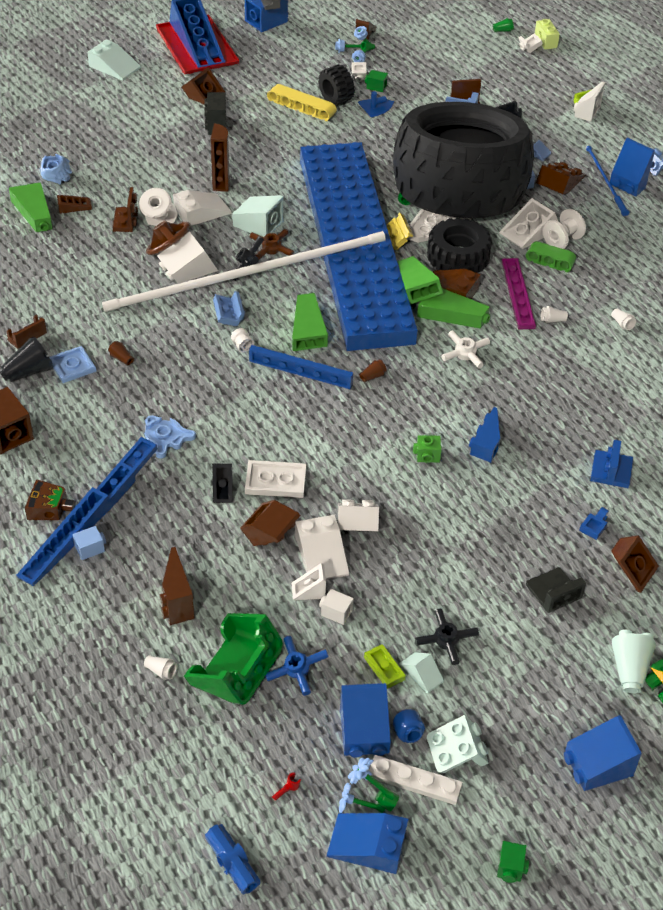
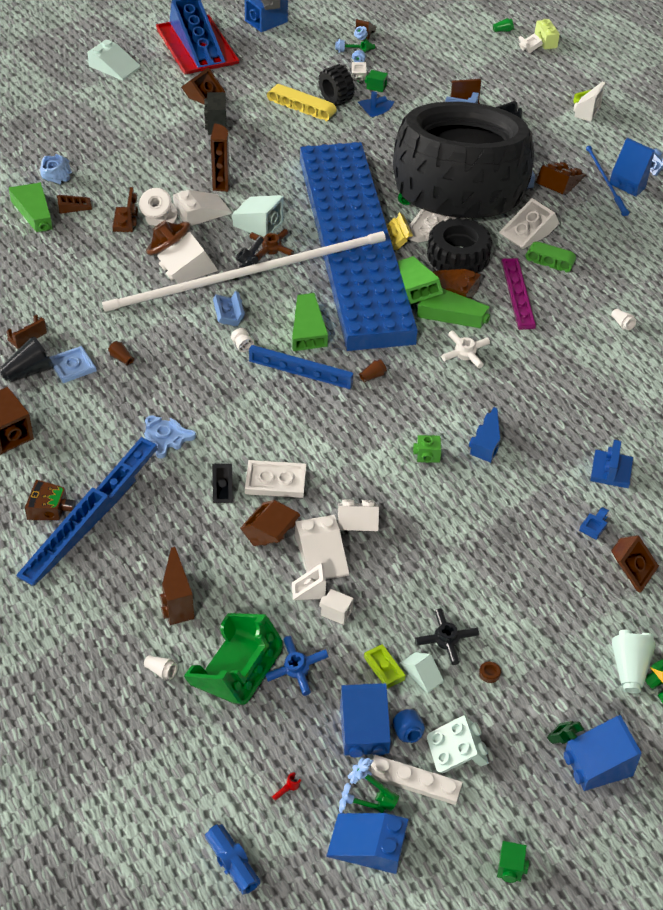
light blue brick [72,526,106,560] -> none
pearl dark grey bracket [526,567,586,613] -> none
light blue slope [534,140,551,161] -> none
white cone [541,306,568,323] -> none
white hose [542,209,586,249] -> none
none -> reddish brown tile [479,661,501,683]
none -> dark green plate [547,721,584,744]

